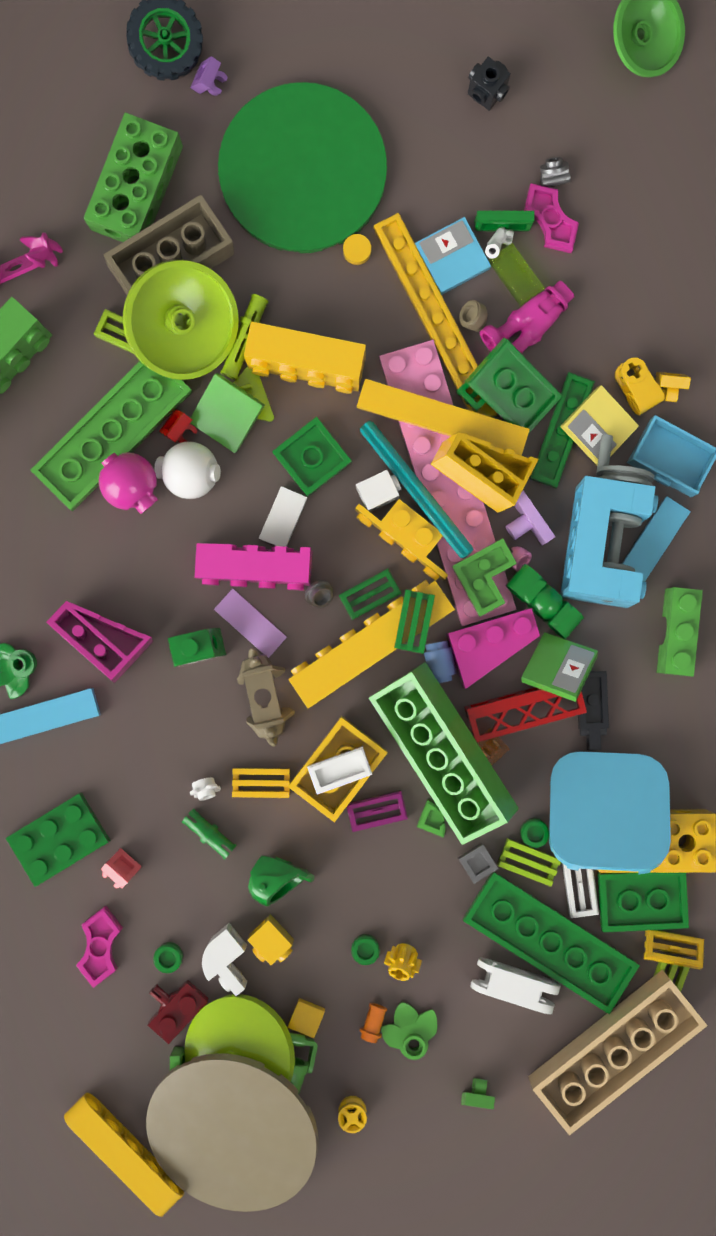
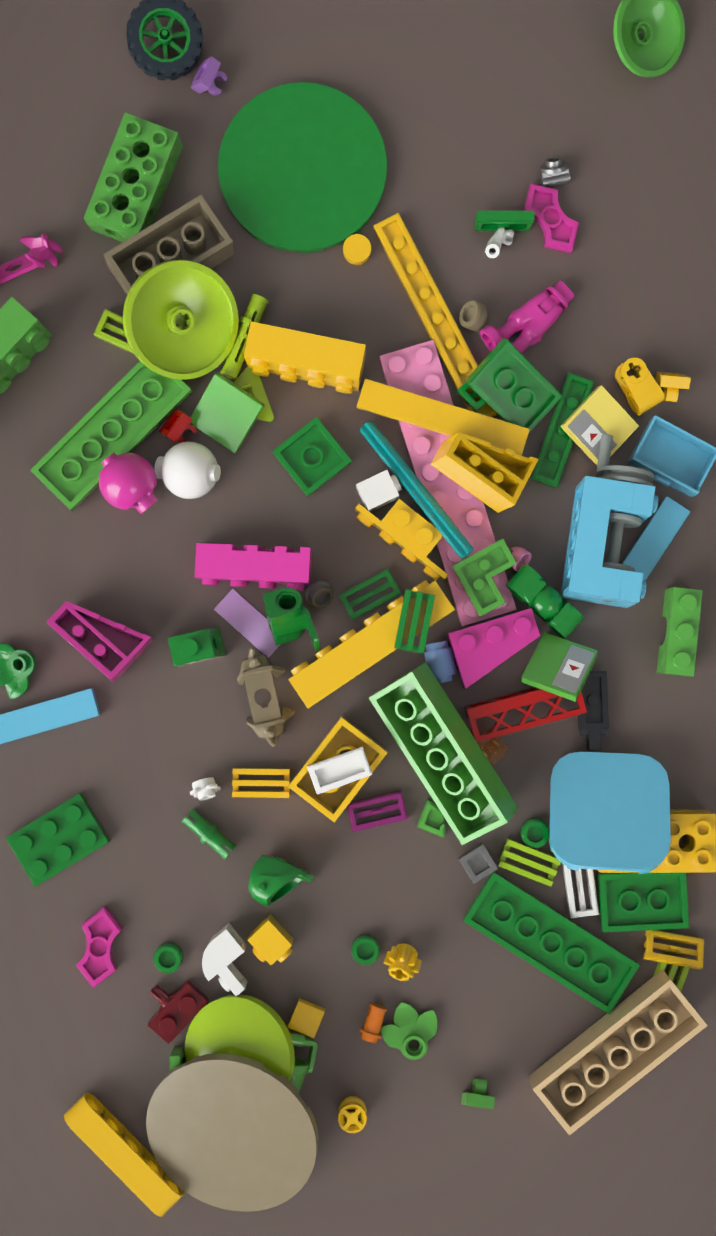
coral tile [101,848,142,888] -> none
white tile [259,486,307,547] -> none
medium azure tile [415,217,491,295] -> none
black brick [468,56,511,111] -> none
white piece [470,957,561,1014] -> none
clear neon green tile [489,243,545,307] -> none
lavender tile [505,490,555,545] -> none
none -> green piece [263,588,320,652]

